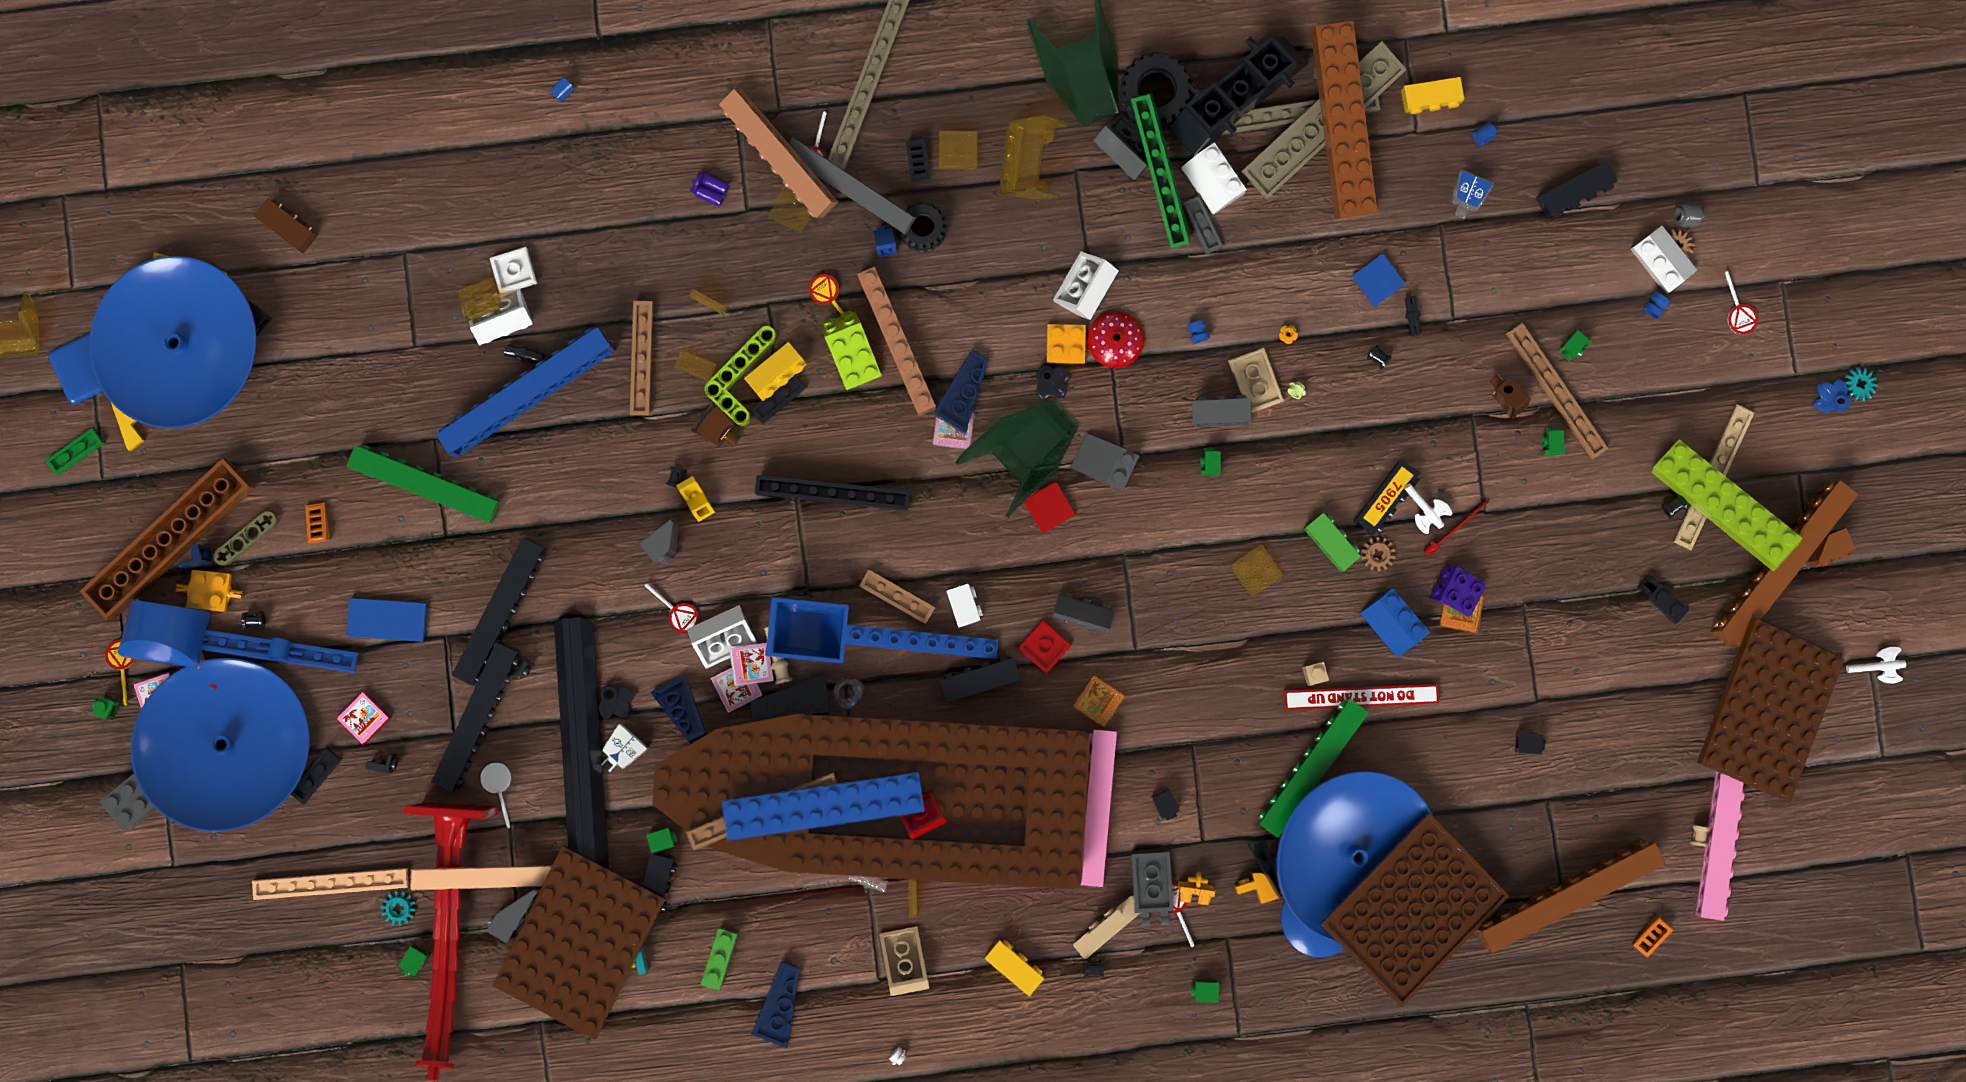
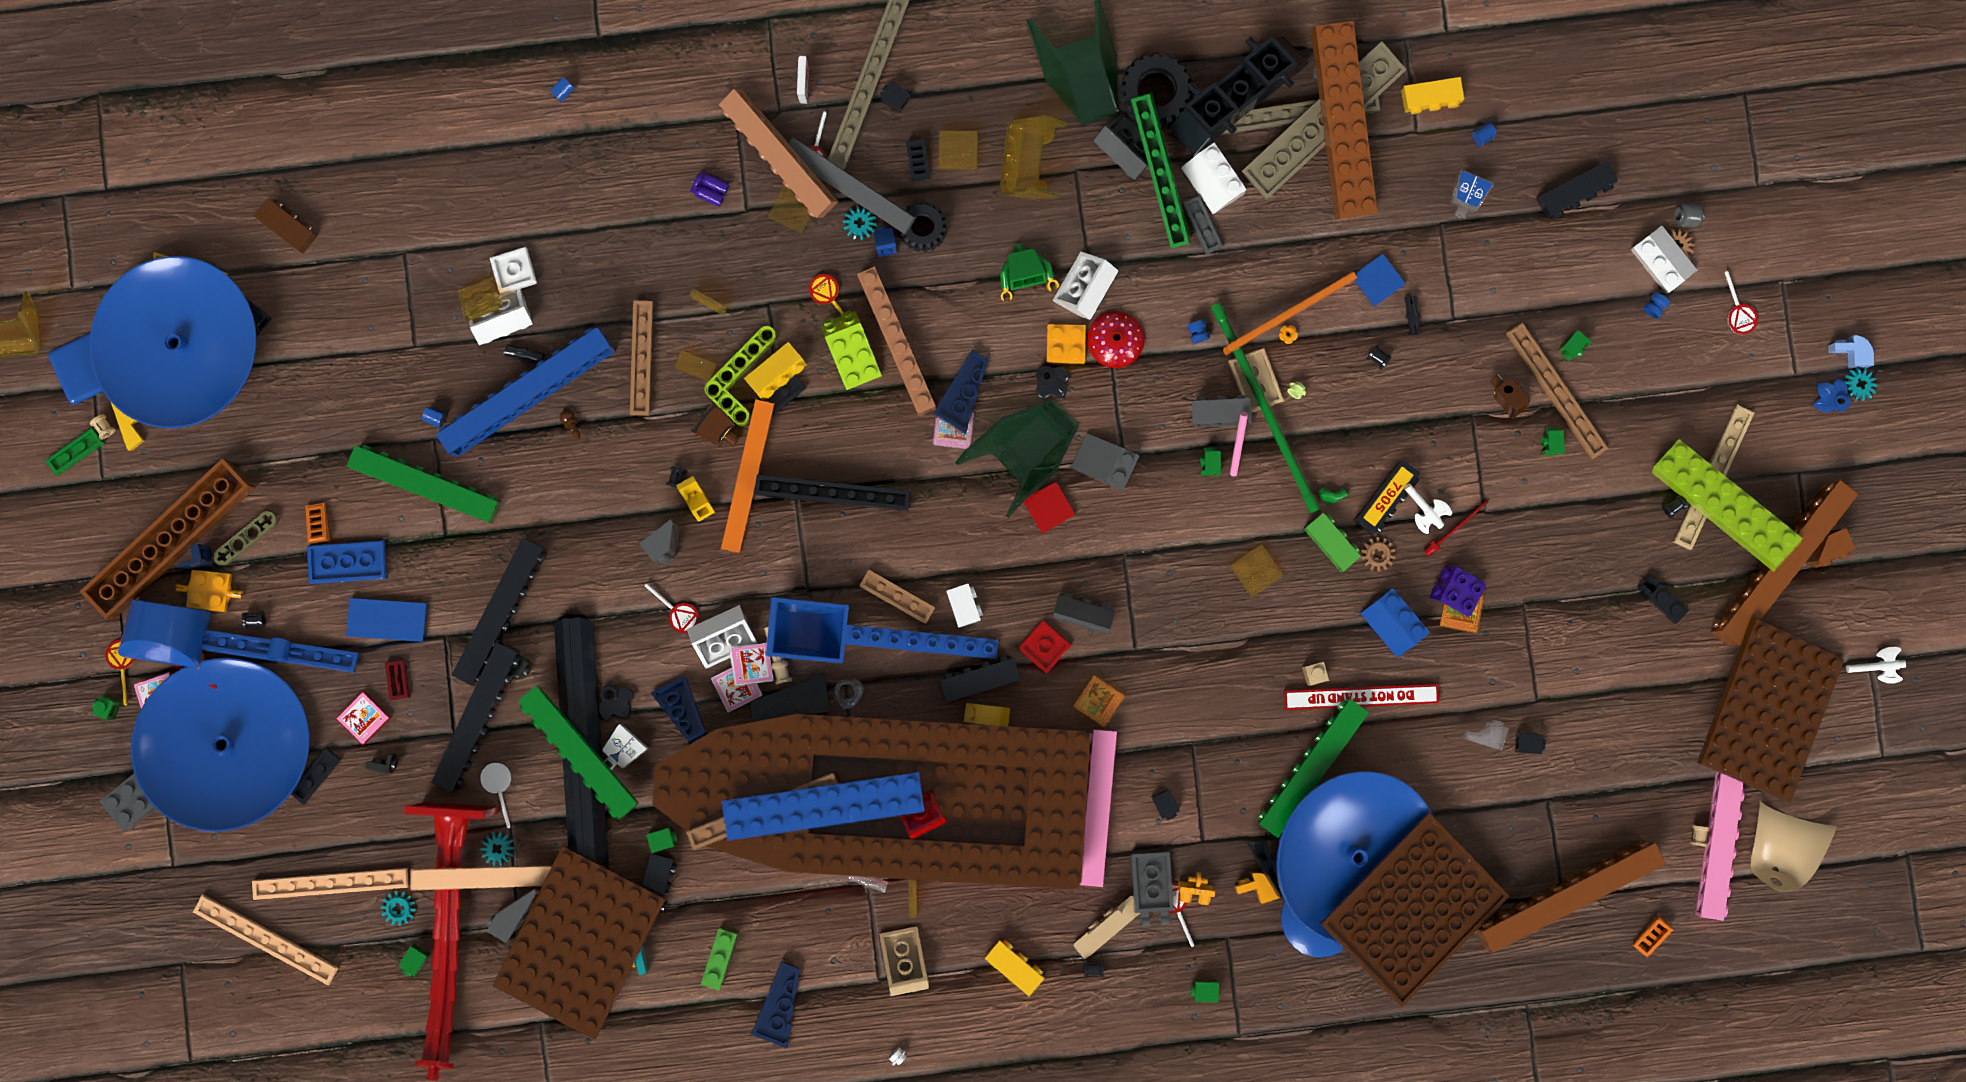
none -> tan bush [90,414,115,440]
none -> light nougat tile [193,894,339,985]
none -> blue tile [307,540,387,584]
none -> dark red tile [385,660,410,700]
none -> blue brick [422,407,448,428]
none -> teal gear [480,831,515,866]
none -> green brick [518,686,639,819]
none -> reddish brown bar [560,410,580,440]
none -> orange tile [721,399,775,553]
none -> white tile [797,56,809,103]
none -> teal gear [843,206,877,240]
none -> black brick [880,81,911,114]
none -> yellow brick [964,703,1010,726]
none -> green torso [1000,244,1059,301]
none -> green piece [1210,302,1320,514]
none -> orange tile [1223,272,1357,355]
none -> bright pink bar [1230,412,1248,476]
none -> green arm [1318,487,1348,504]
none -> clear arch [1462,720,1509,750]
none -> tan piece [1750,801,1837,892]
none -> light blue brick [1828,335,1874,368]

